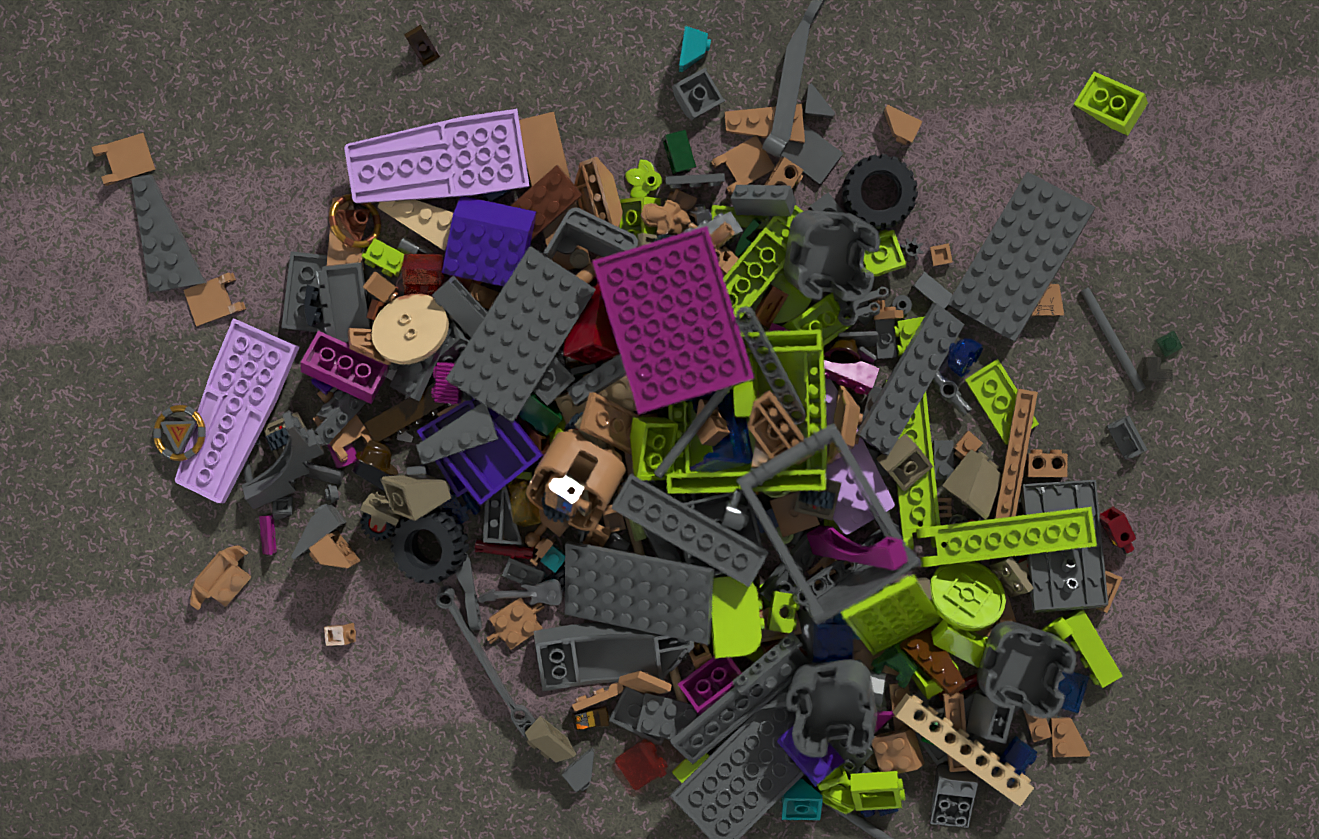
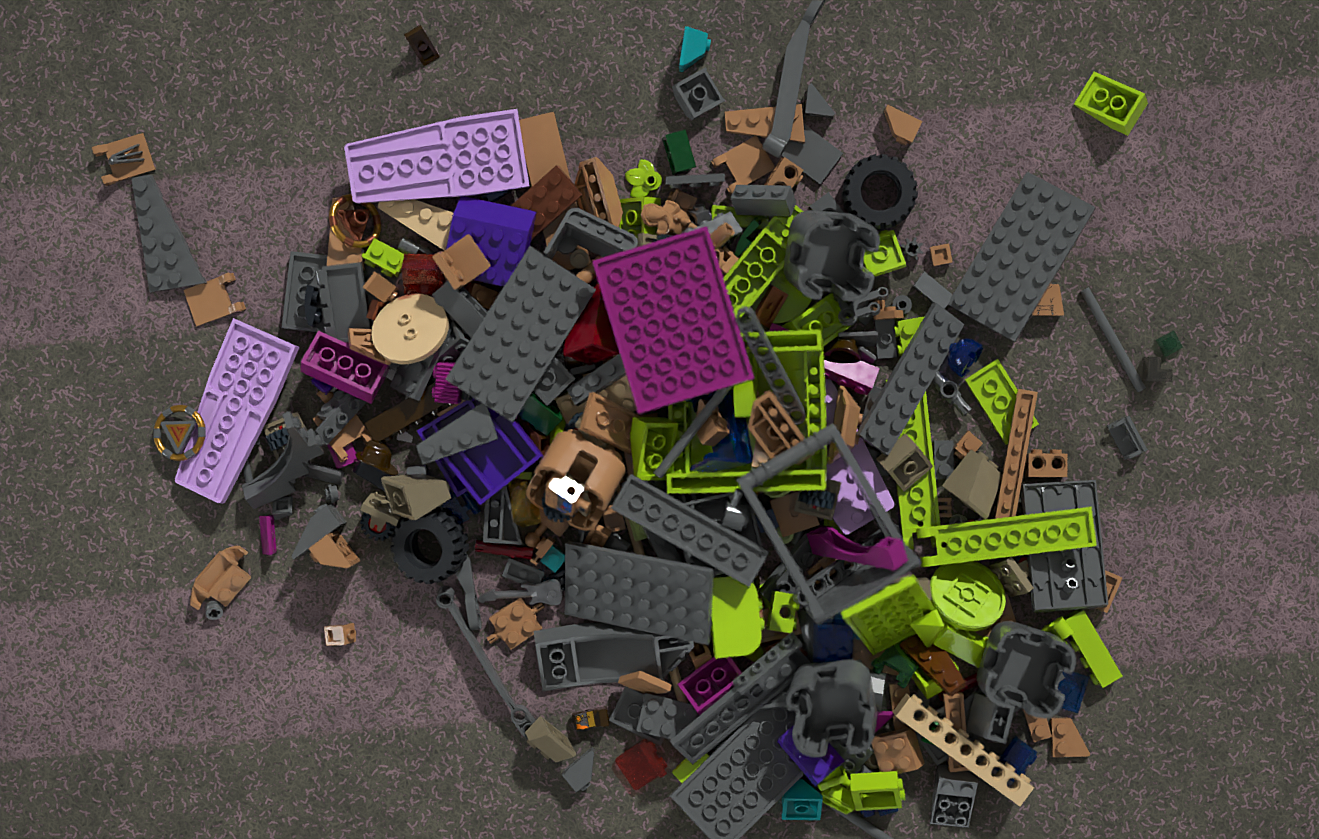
medium nougat hinge [572,682,624,711] -> none
dark red torso [1099,507,1136,554] -> none
none -> dark grey piece [108,144,145,165]
none -> dark grey bush [205,601,223,620]
none -> medium nougat bracket [433,234,491,290]
none -> lime slope [910,610,945,647]

